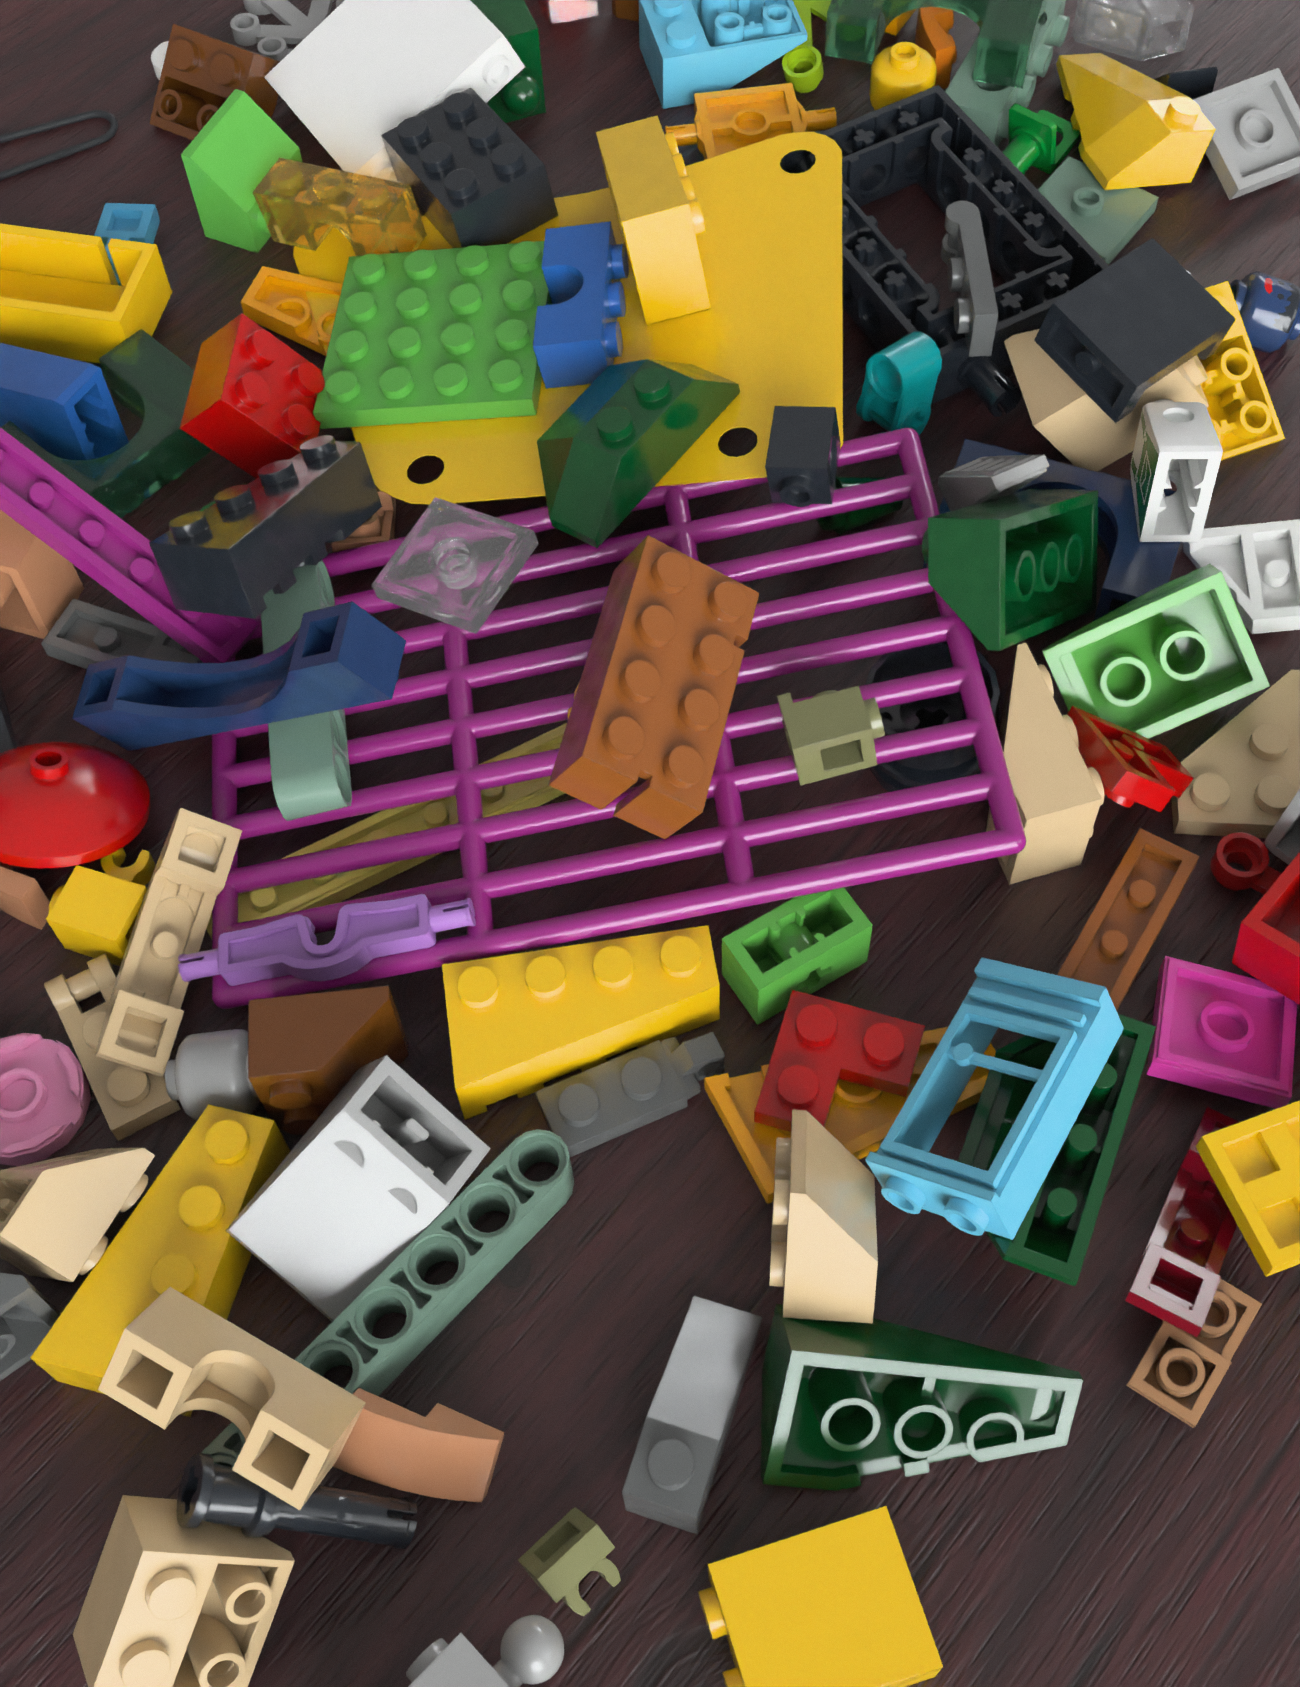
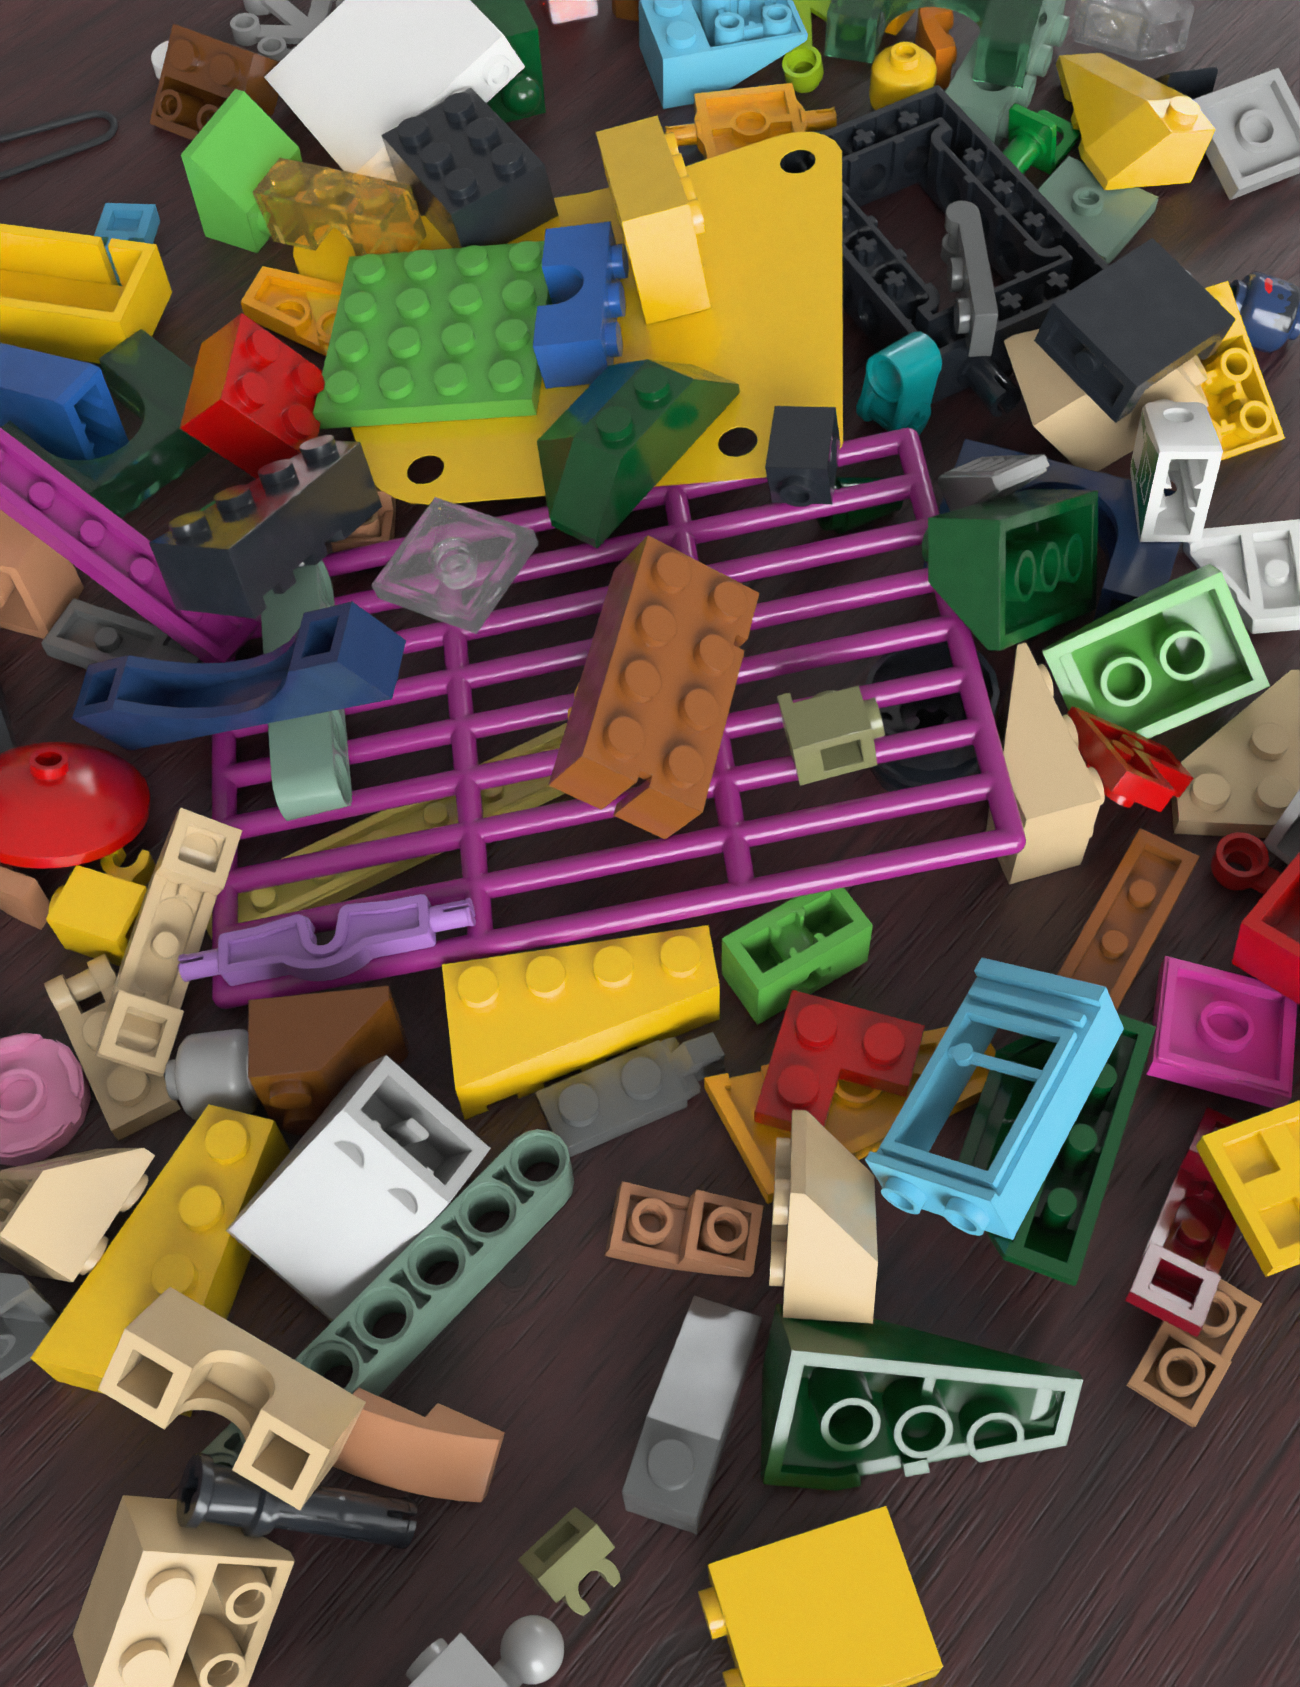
none -> nougat slope [604,1181,764,1277]

